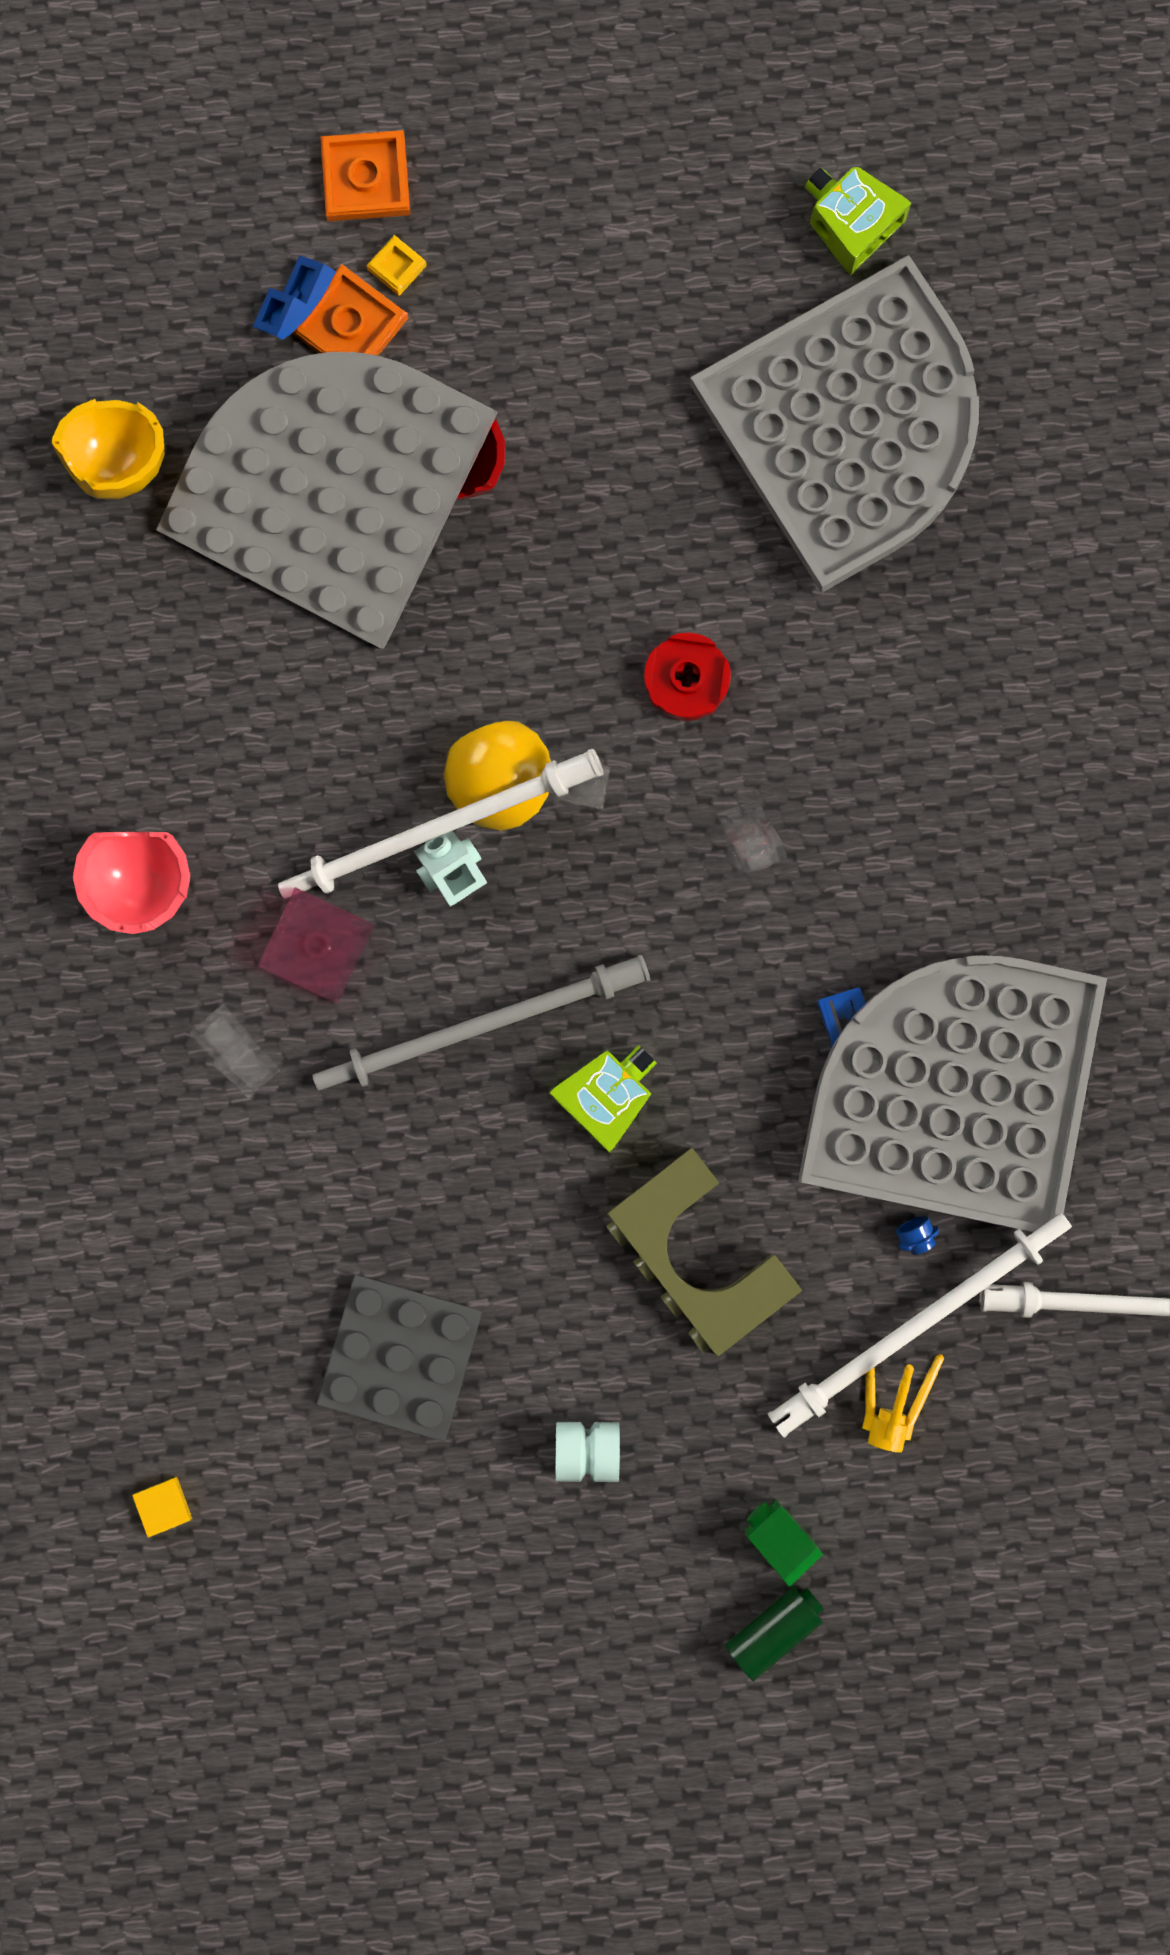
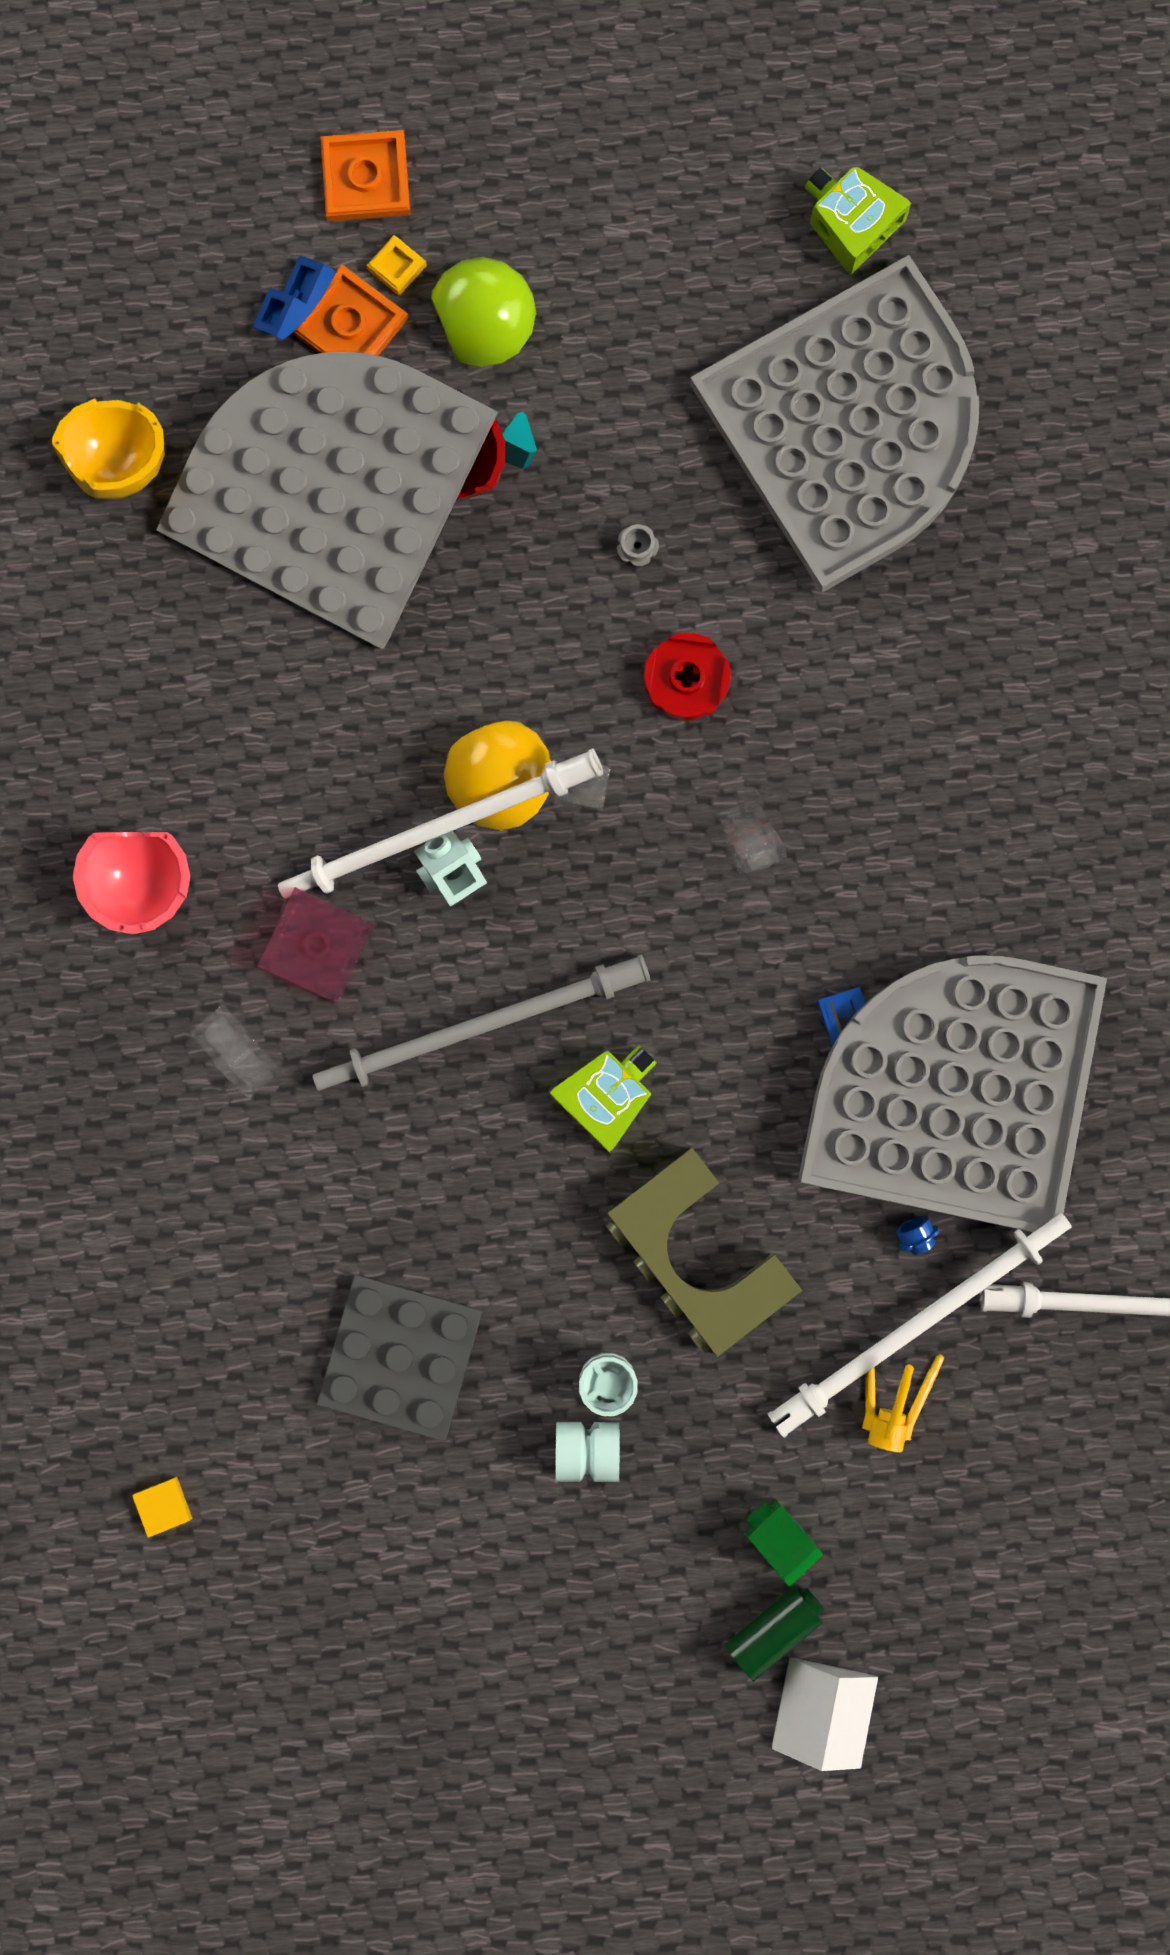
none -> lime cylinder [431,257,537,367]
none -> teal slope [503,412,537,469]
none -> light aqua wheel [579,1353,637,1416]
none -> light grey plate [617,524,659,566]
none -> white slope [772,1657,878,1771]

